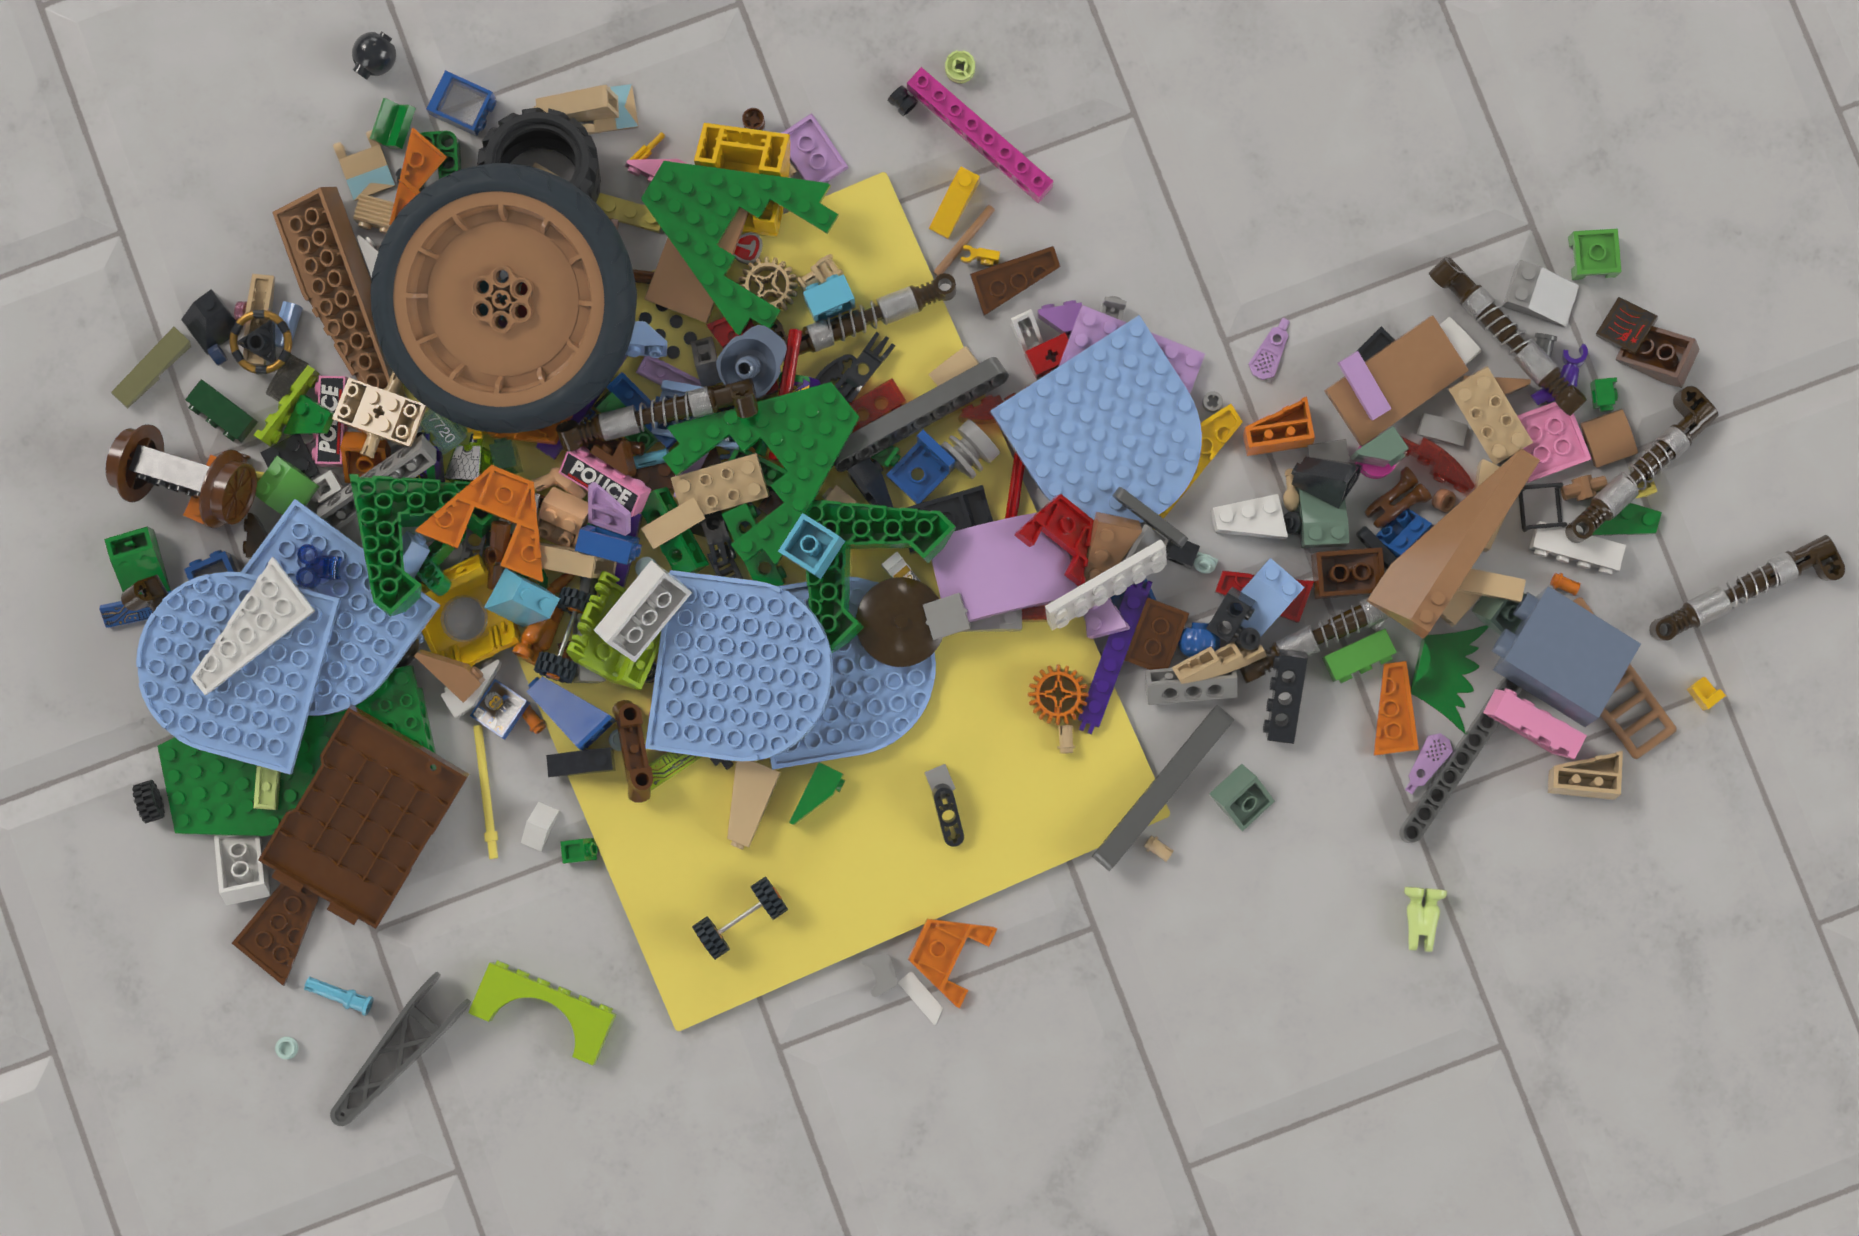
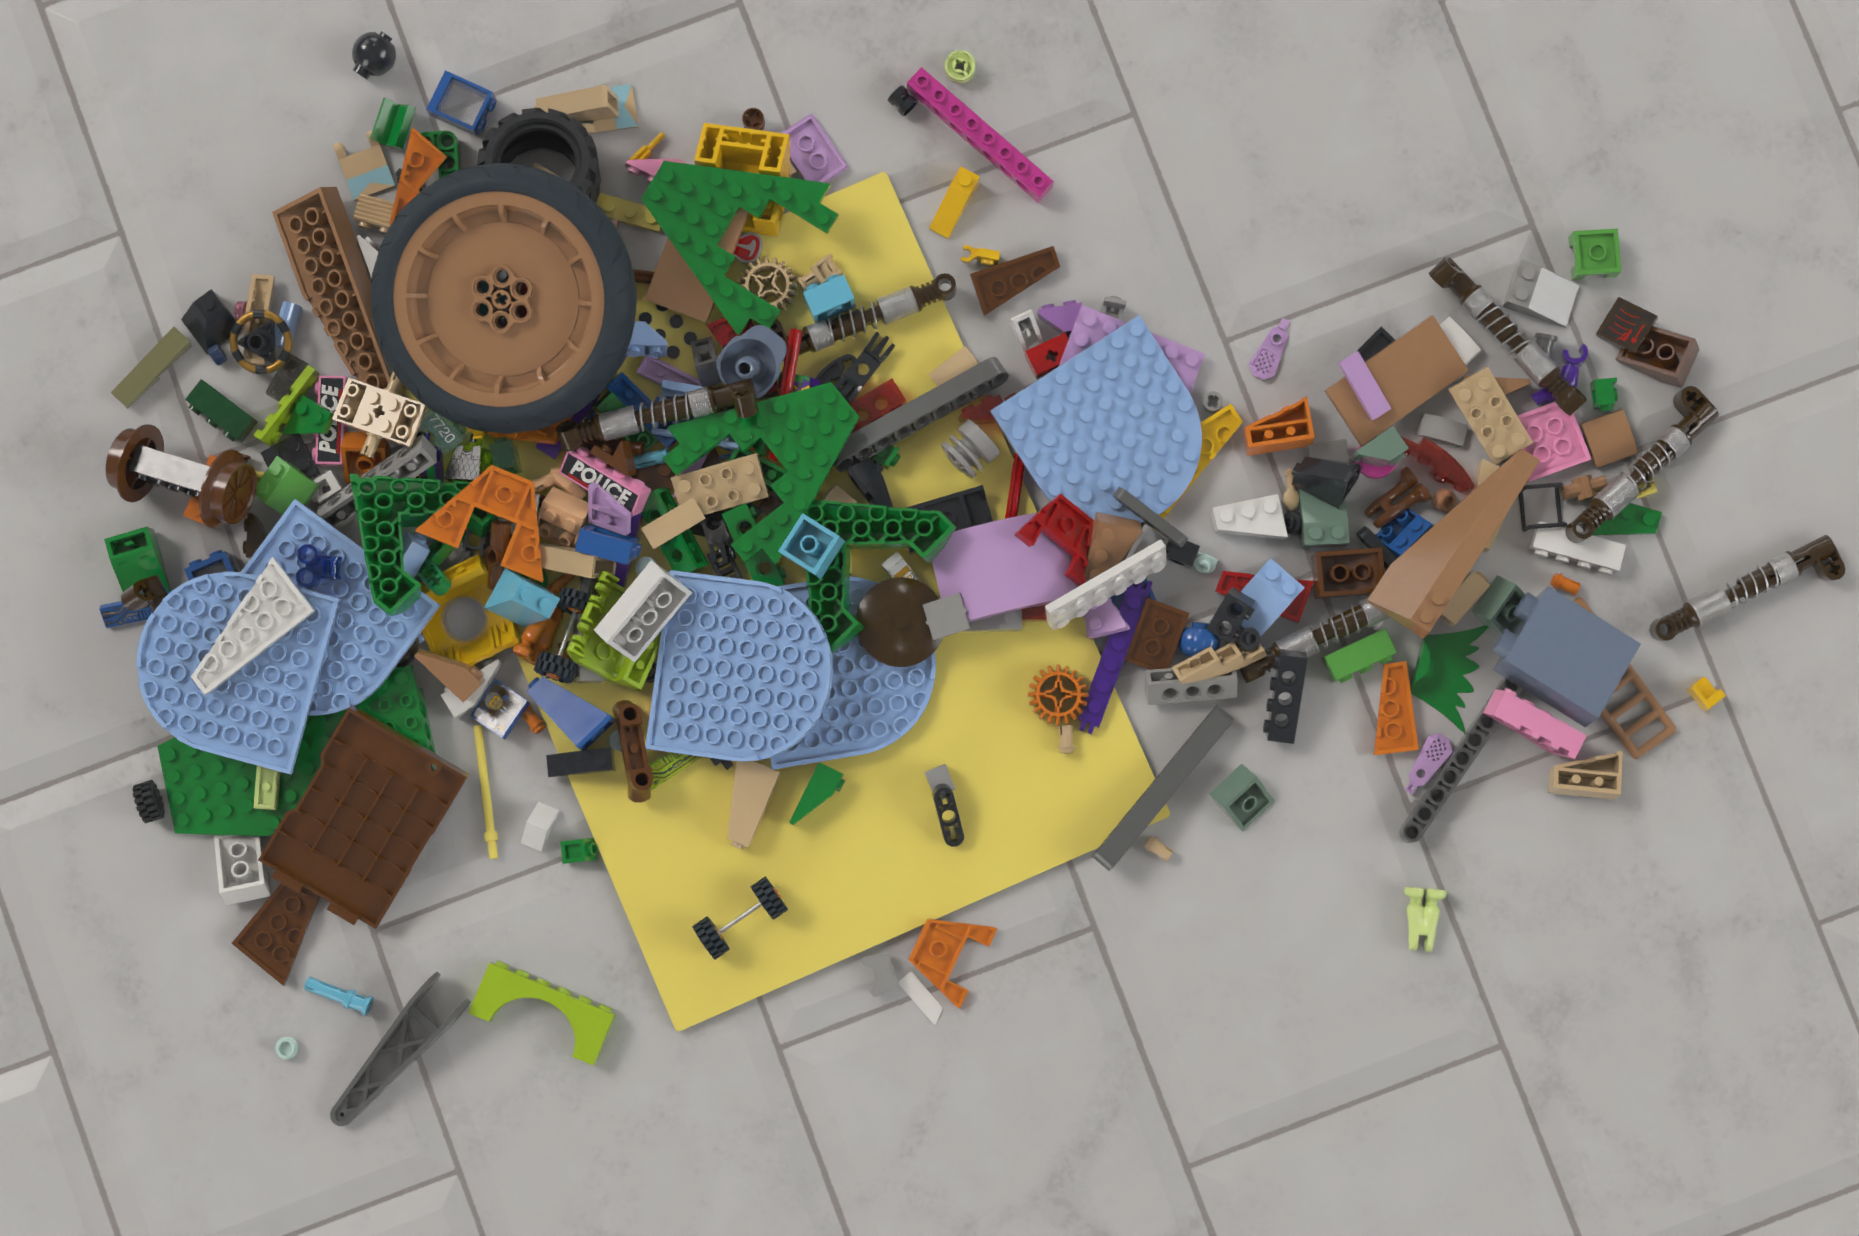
blue bracket [886,430,956,504] -> none
medium nougat bar [933,205,995,276] -> none
tan slope [1457,569,1526,602] -> none

